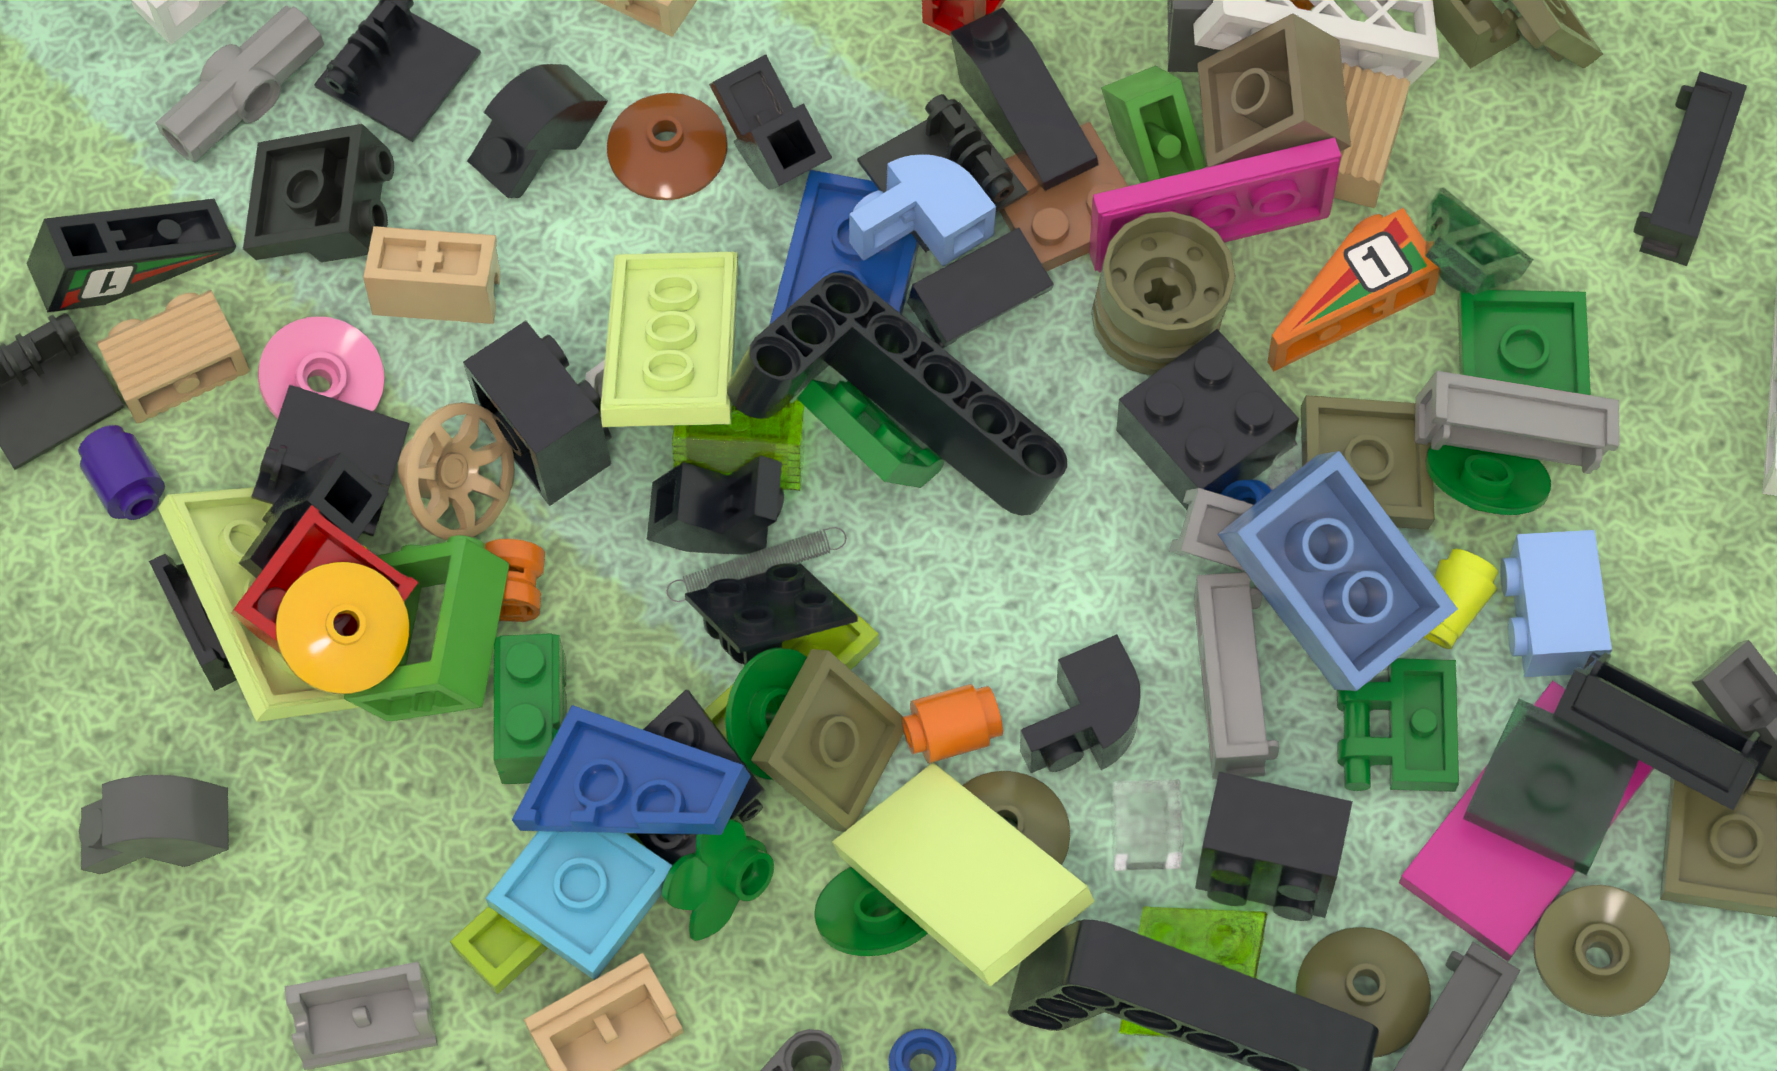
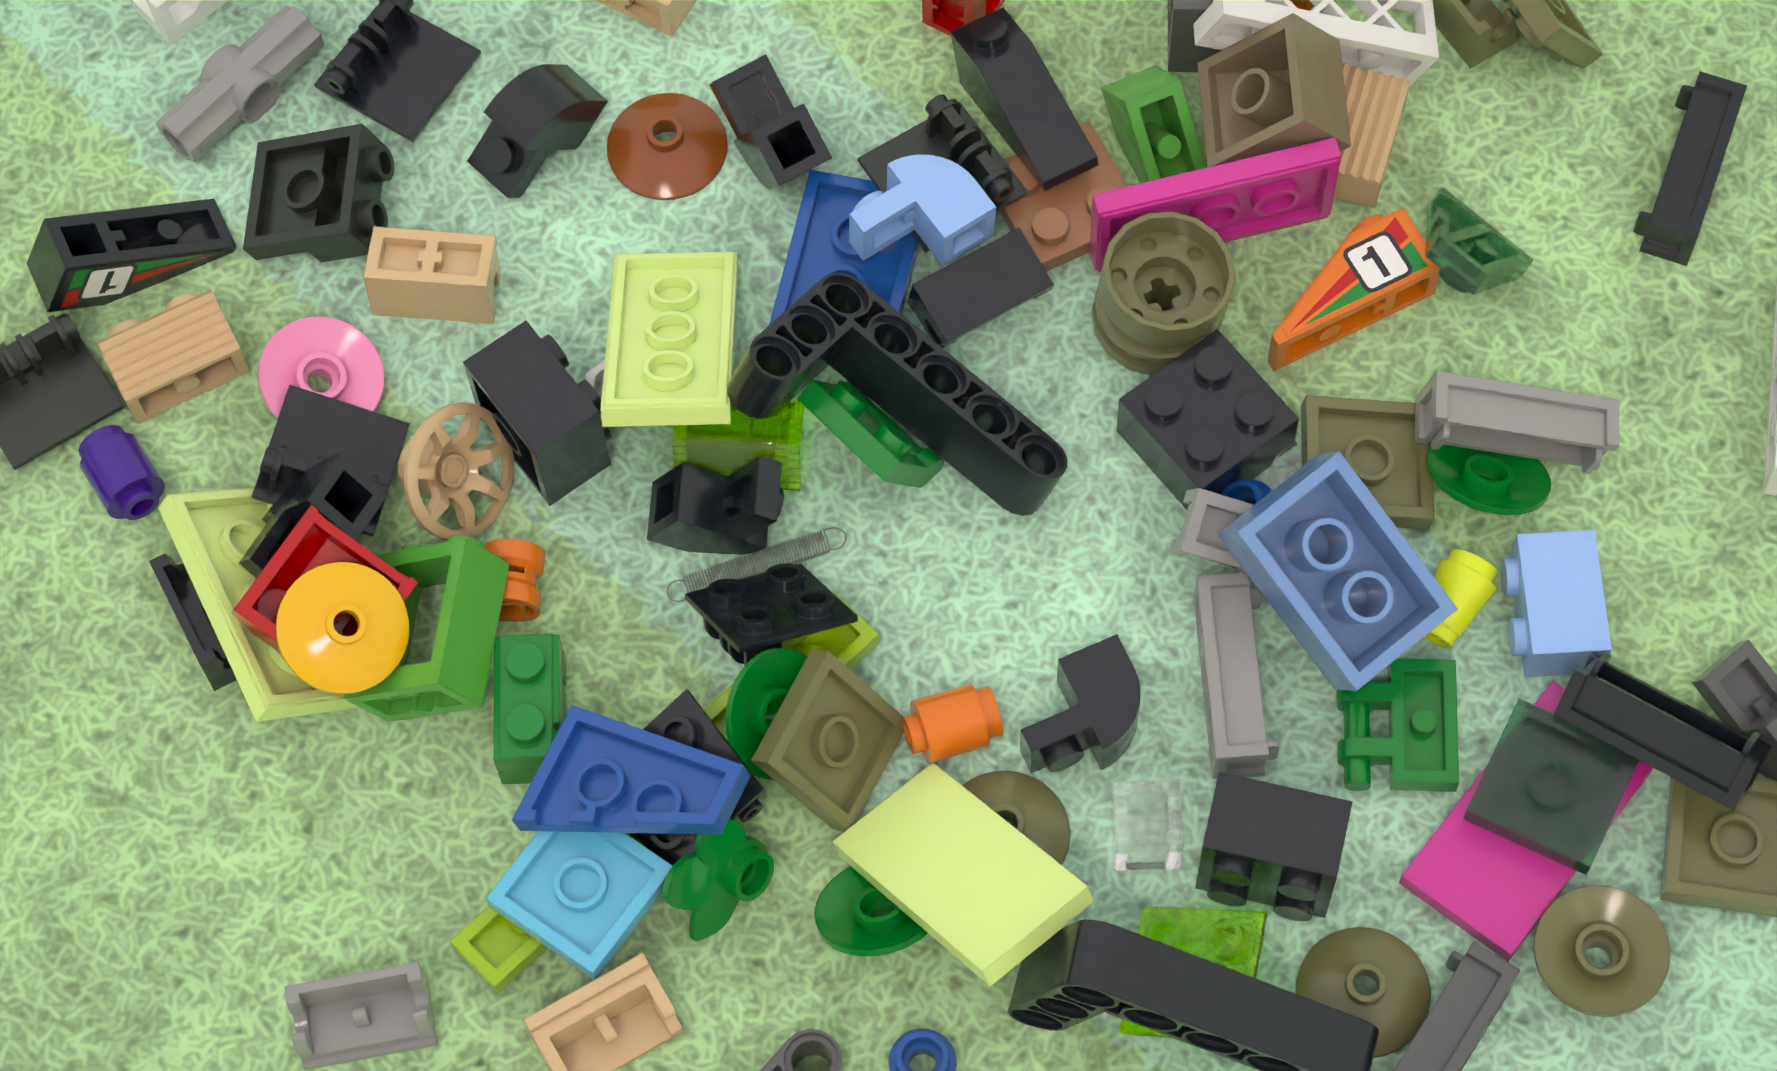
dark grey brick [79,775,229,874] -> none
green plate [1457,289,1591,395] -> none

